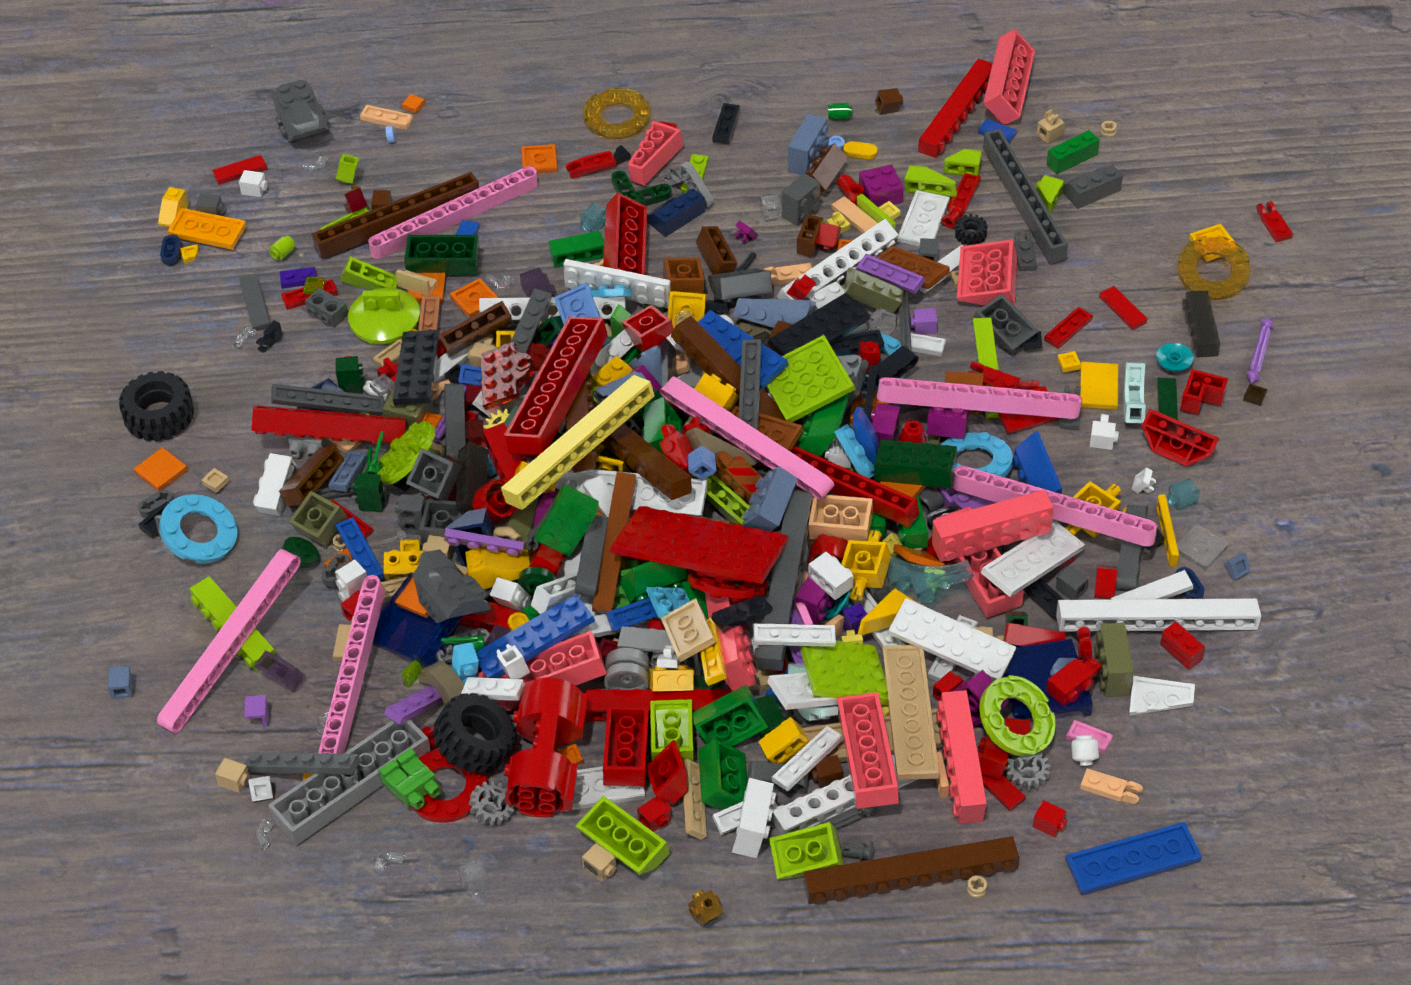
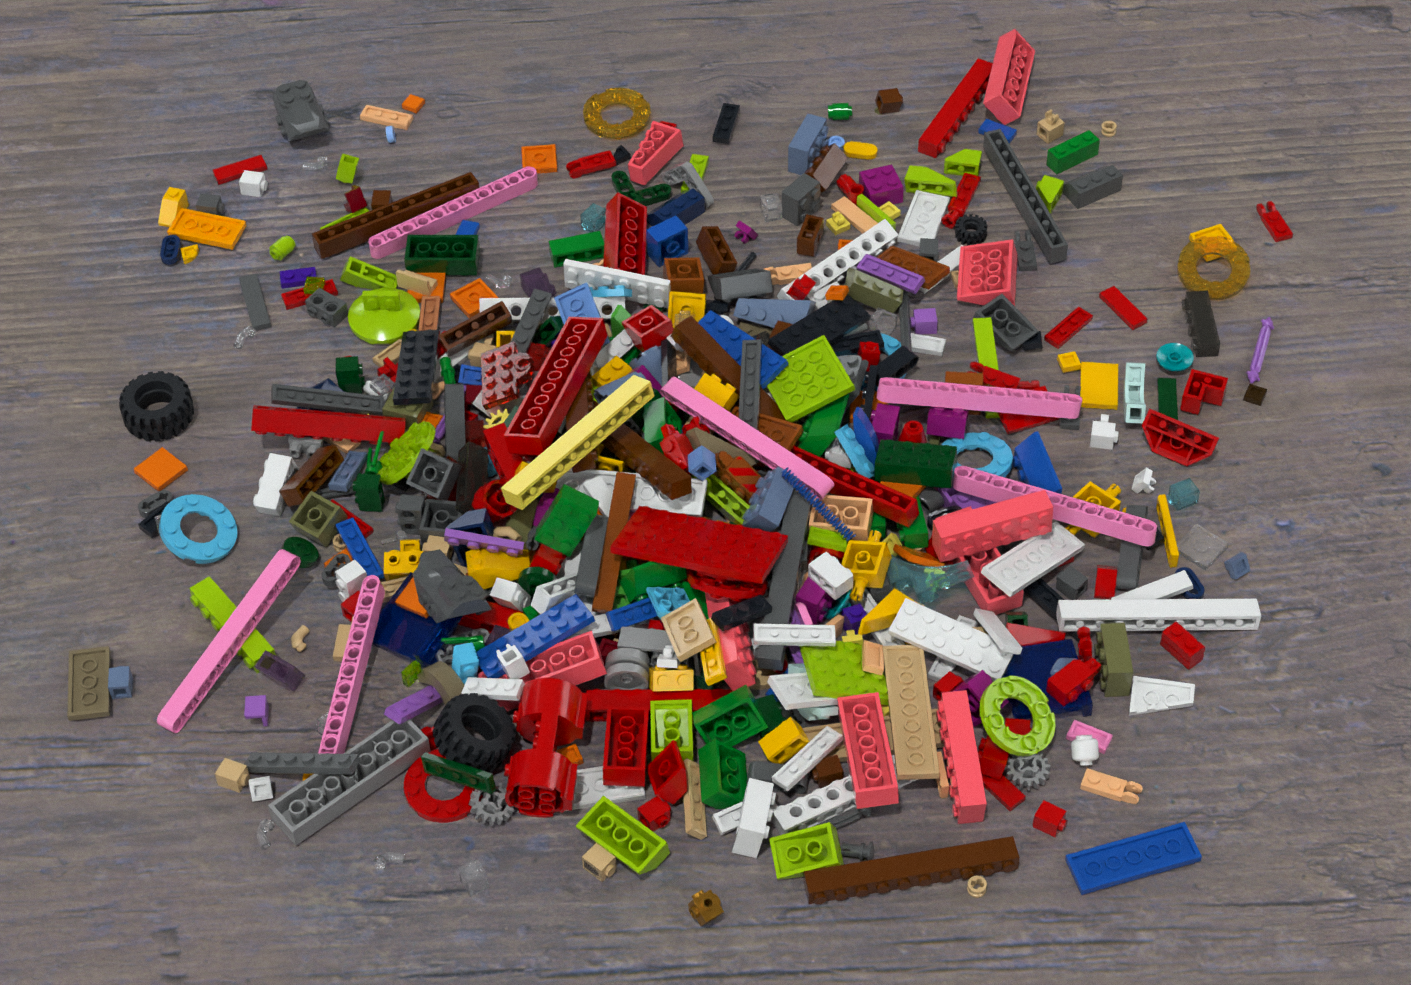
tan plate [201,468,229,493] -> none
black plate [256,320,282,353] -> none
bright green hips [379,748,441,810] -> none
red brick [817,223,841,250] -> none
none -> dark tan plate [67,646,111,721]
none -> tan arm [291,625,309,652]
none -> dark green tile [421,752,496,794]
none -> green axle [439,357,456,384]
none -> blue brick [646,216,689,267]
none -> blue piece [781,467,856,541]
none -> lime tile [807,526,848,552]
none -> orange tile [825,285,849,300]
none -> light nougat tile [862,640,884,676]
none -> white tile [973,608,1022,654]

